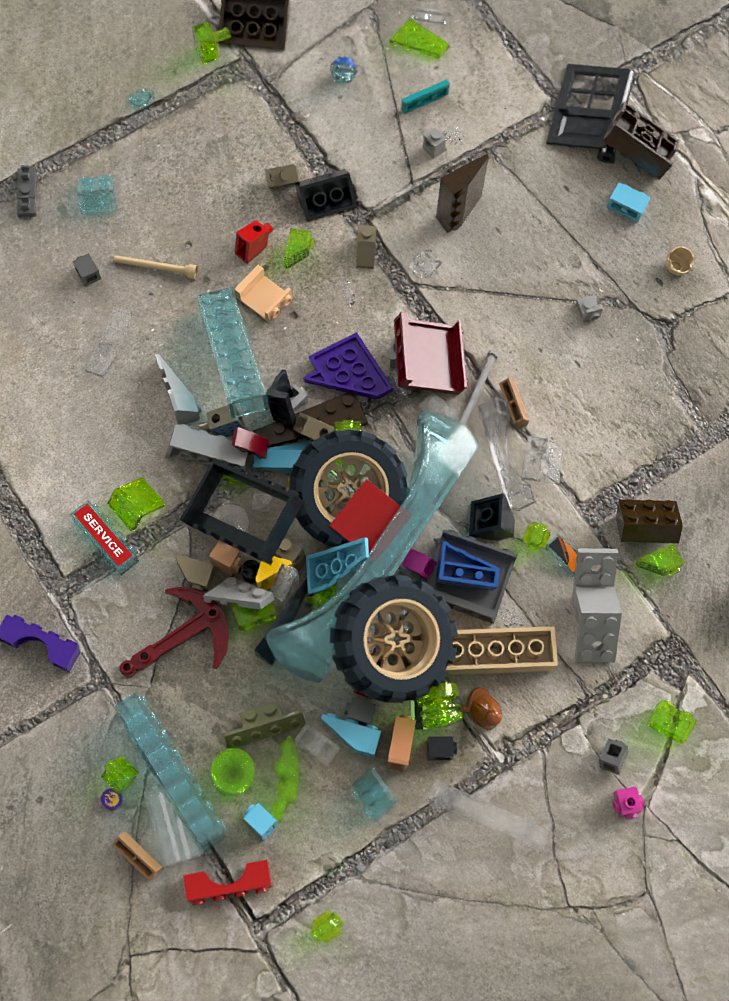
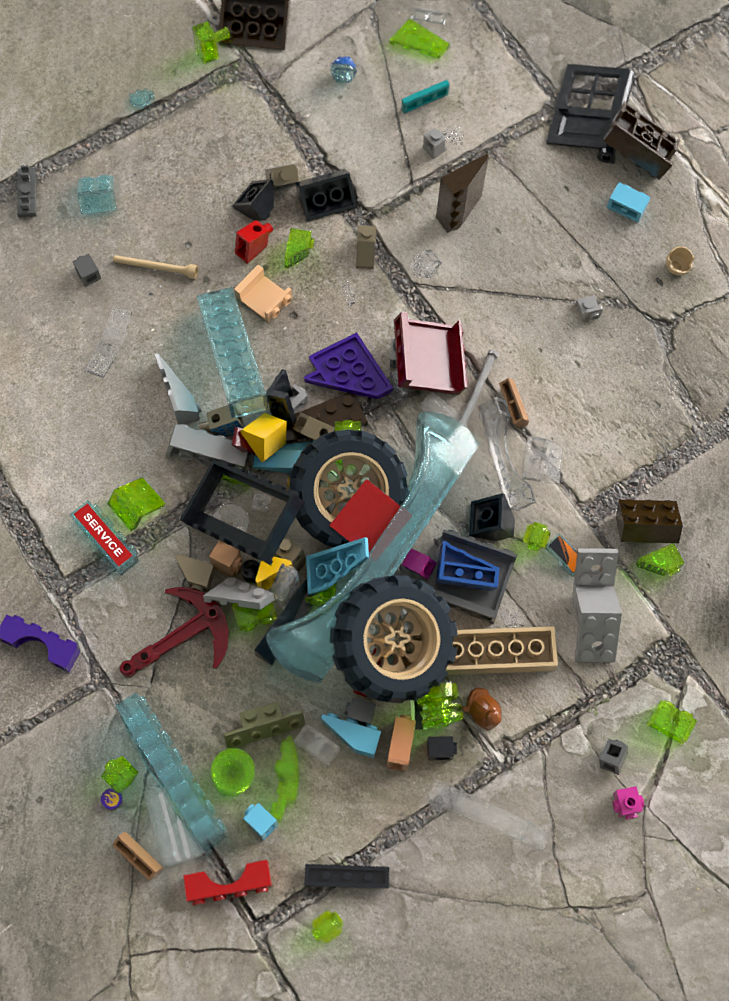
clear light blue slope [351,767,398,821] -> none
none -> black slope [232,179,274,221]
none -> yellow slope [240,413,287,462]
none -> black plate [304,864,389,889]

